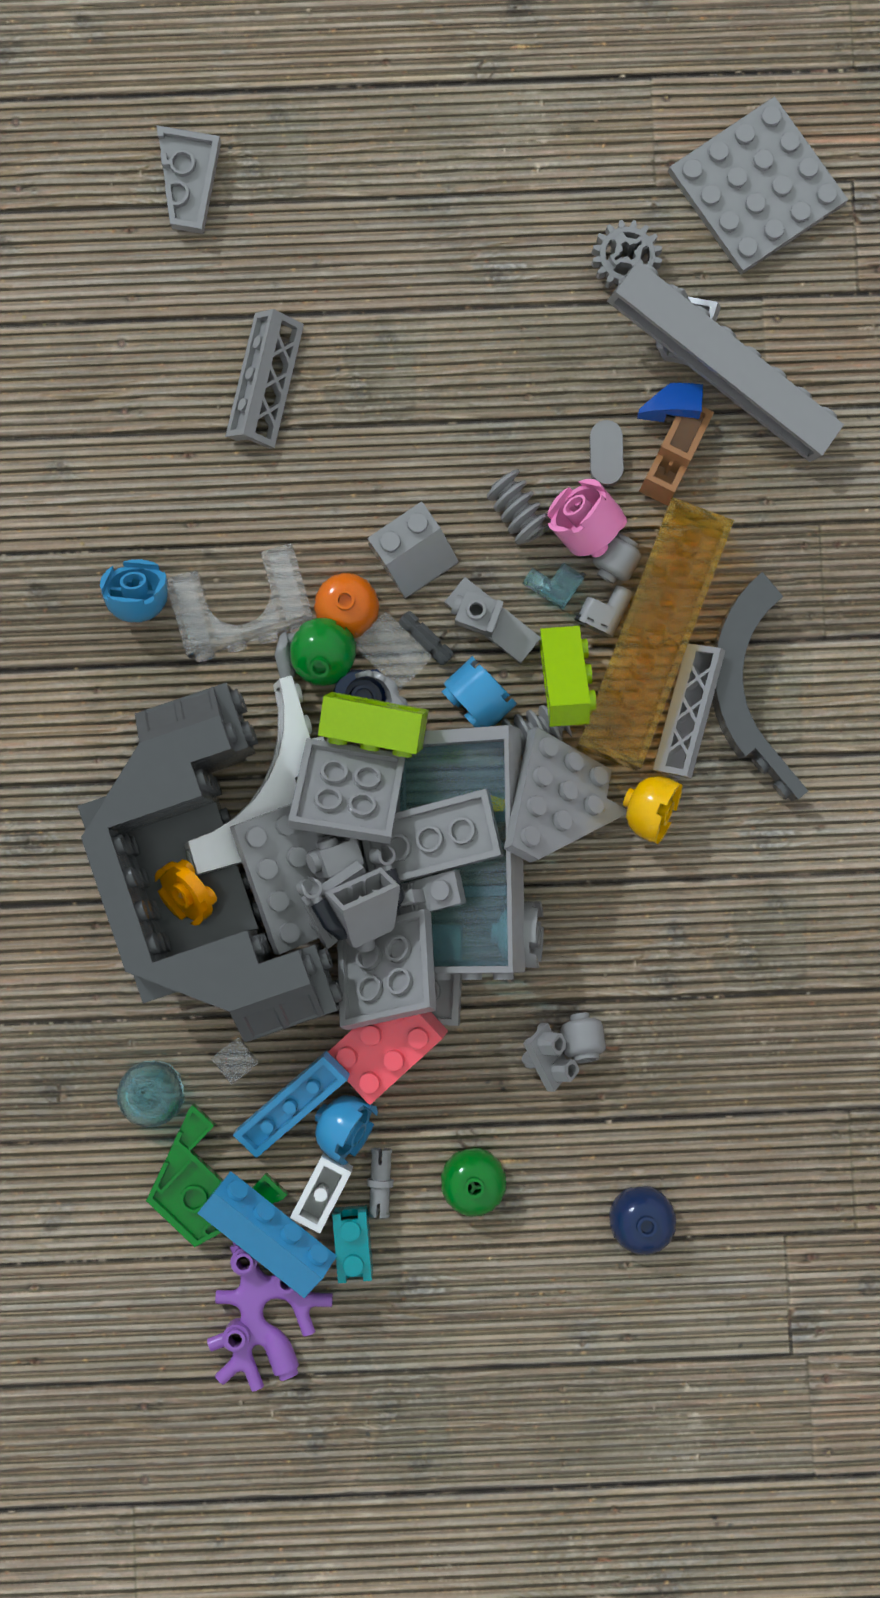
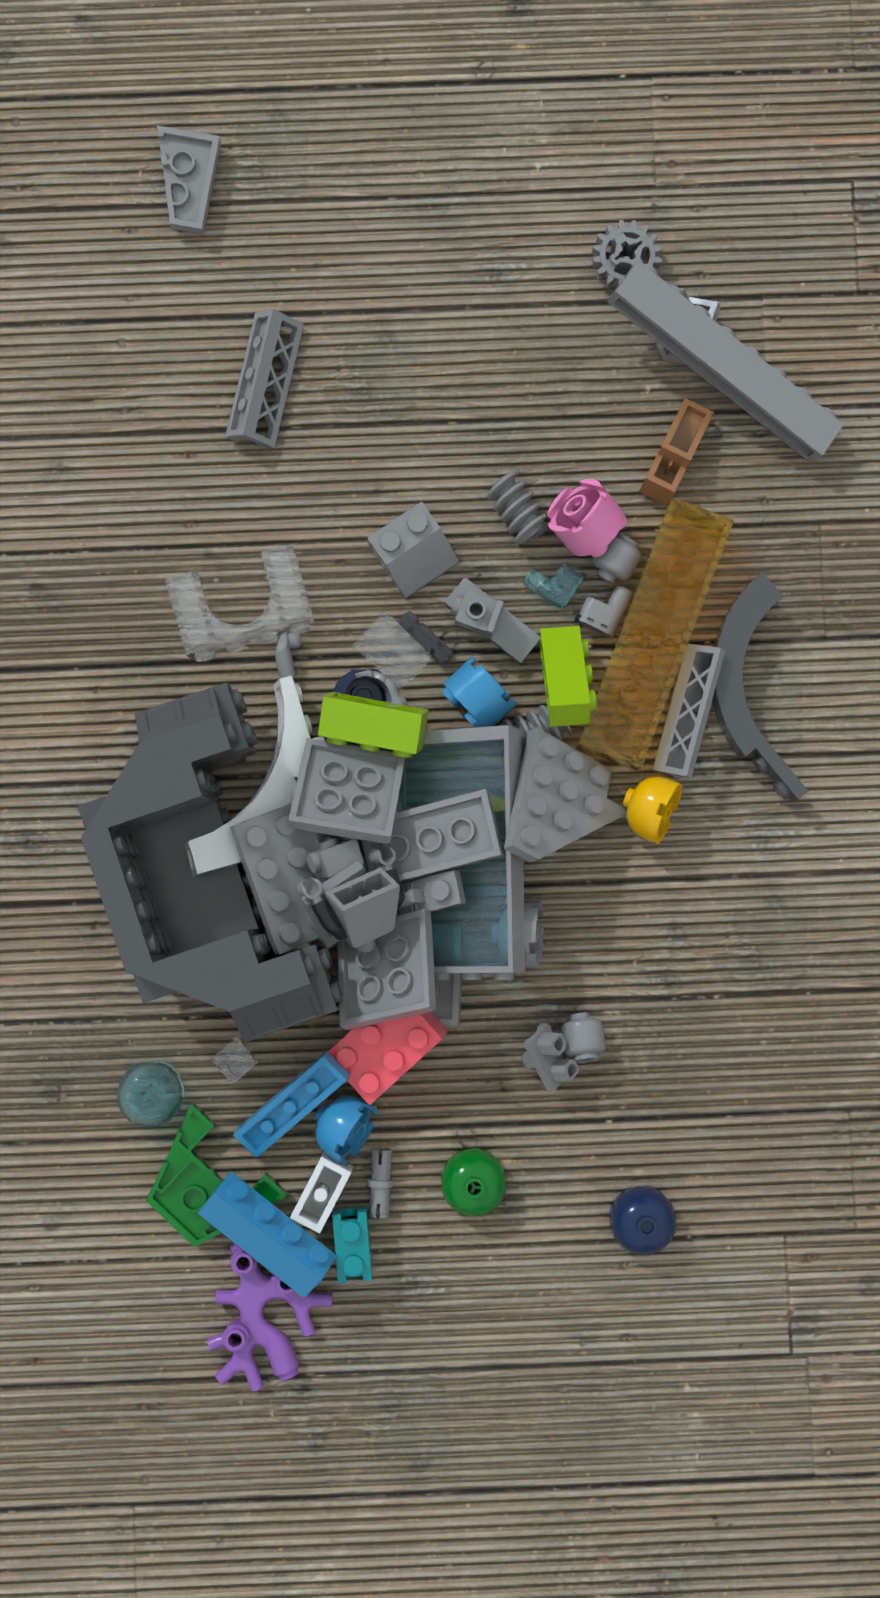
dark azure cylinder [100,559,168,623] -> none
light orange plate [155,859,217,926] -> none
green cylinder [290,618,356,686] -> none
orange cylinder [314,573,380,638] -> none
light grey tile [589,420,624,487] -> none
blue slope [637,383,703,422] -> none
light grey plate [668,96,848,275] -> none

